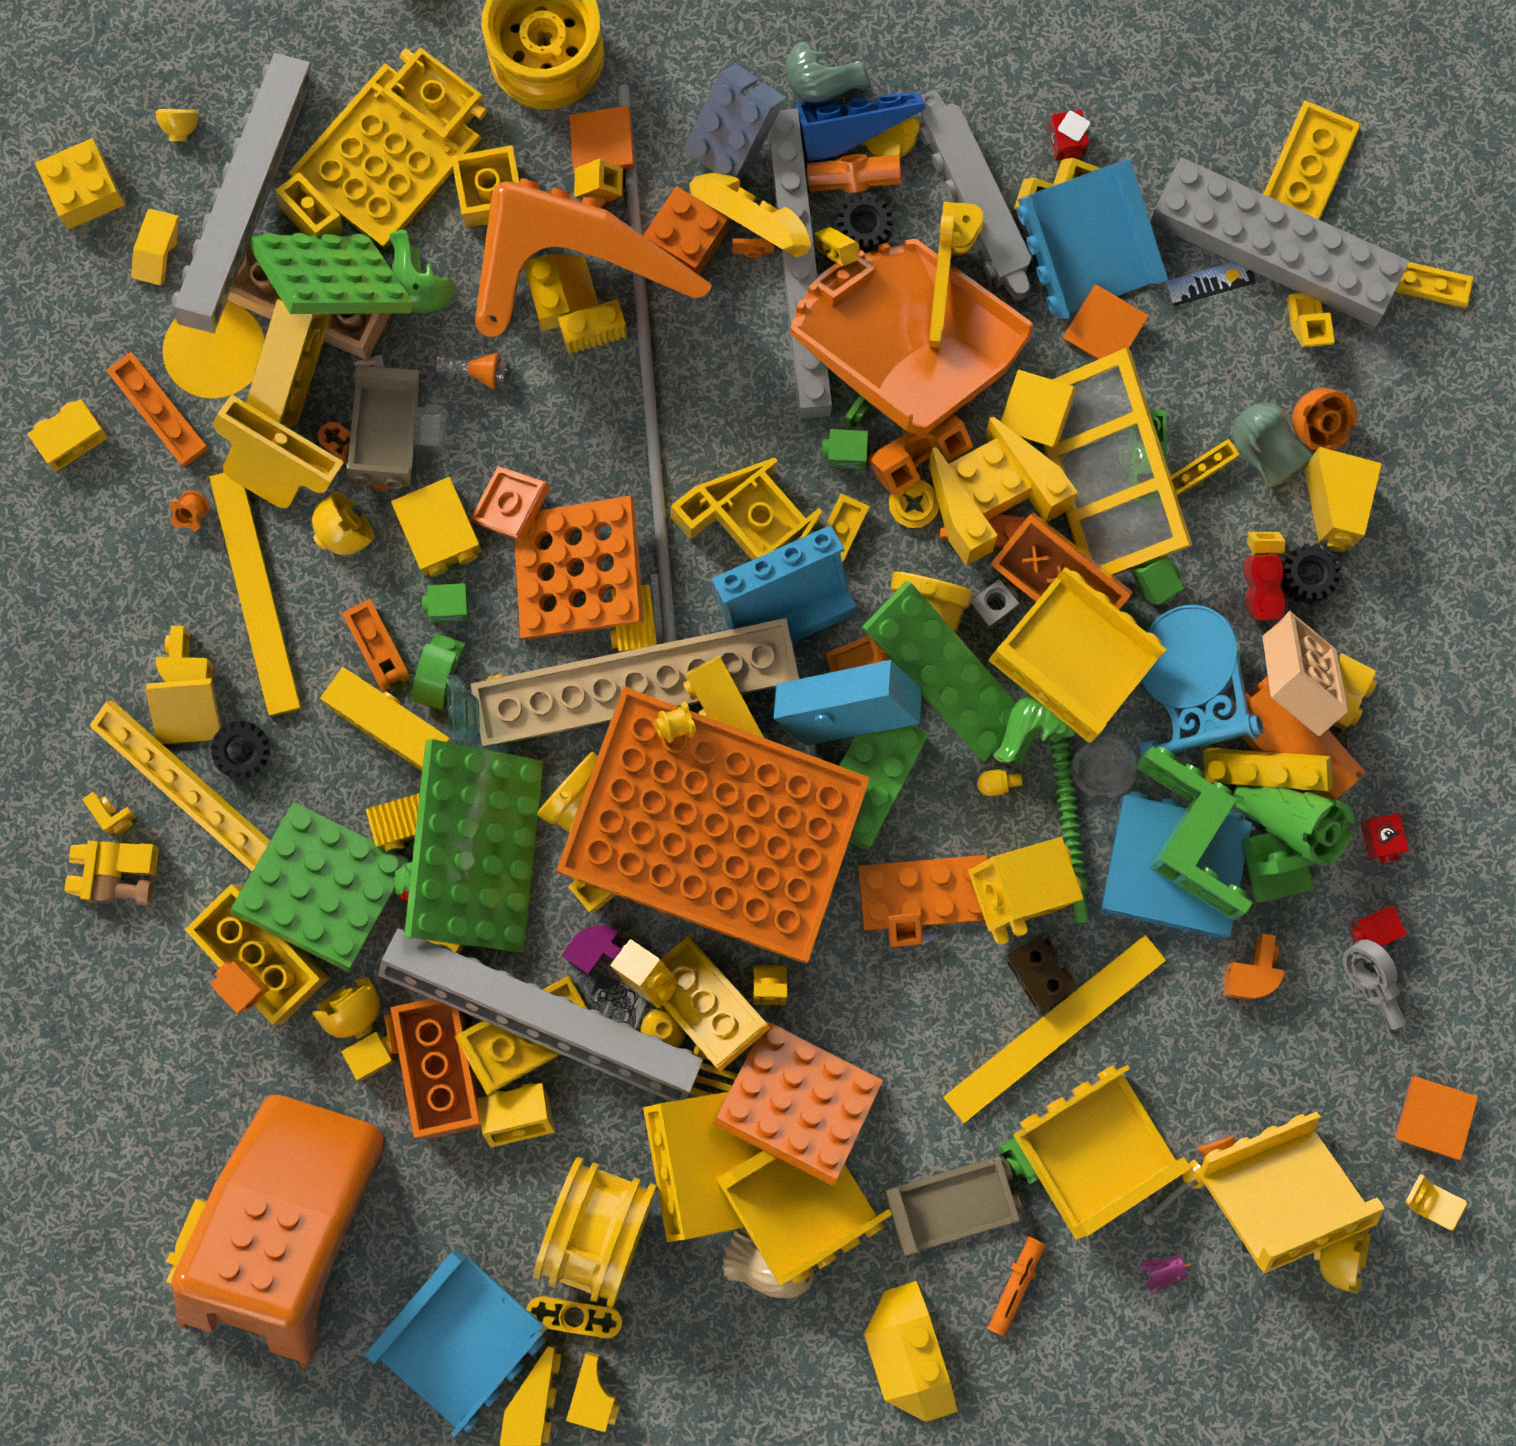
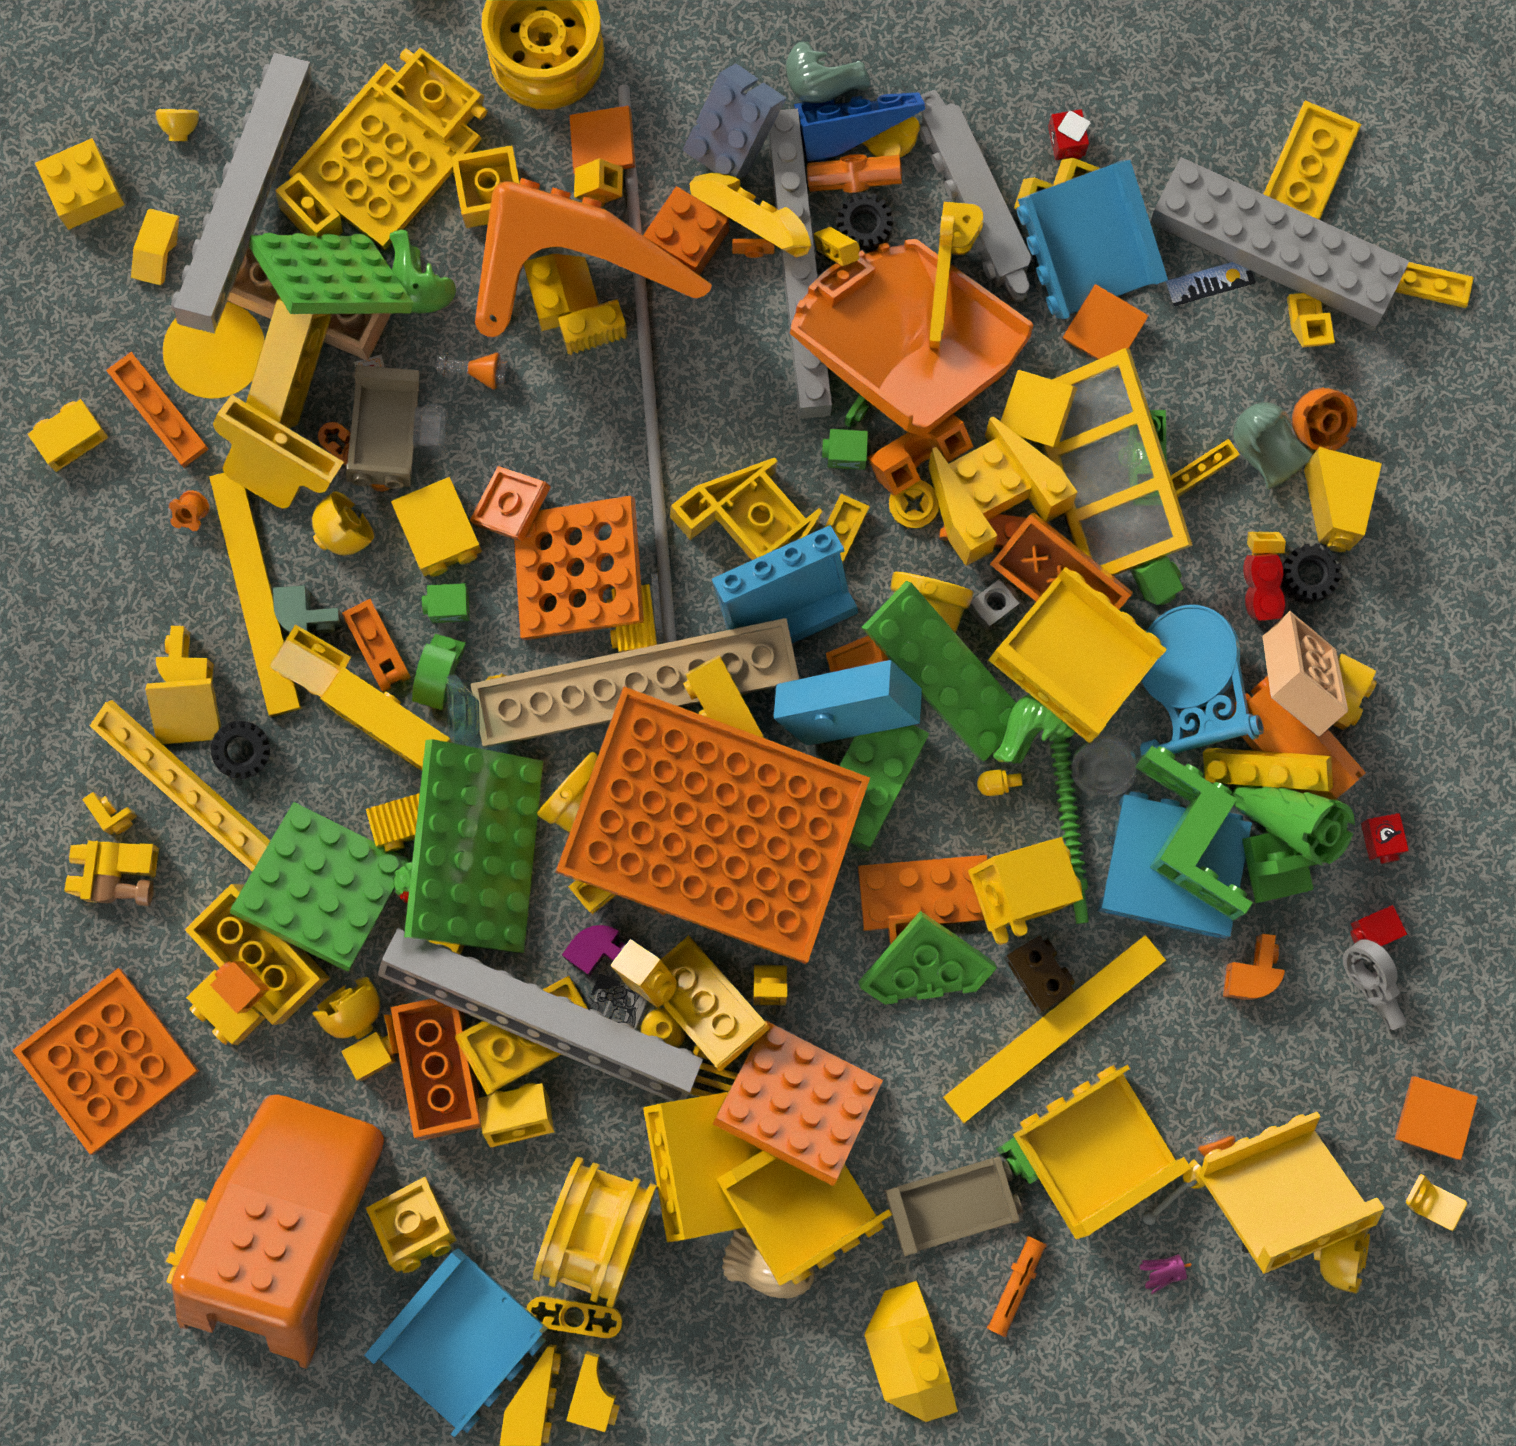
yellow brick [655,702,696,743] -> none
none -> orange plate [12,968,199,1155]
none -> yellow brick [186,970,265,1046]
none -> yellow brick [270,624,351,697]
none -> sand green brick [273,585,344,634]
none -> yellow plate [366,1177,457,1273]
none -> bright green plate [858,911,997,1005]

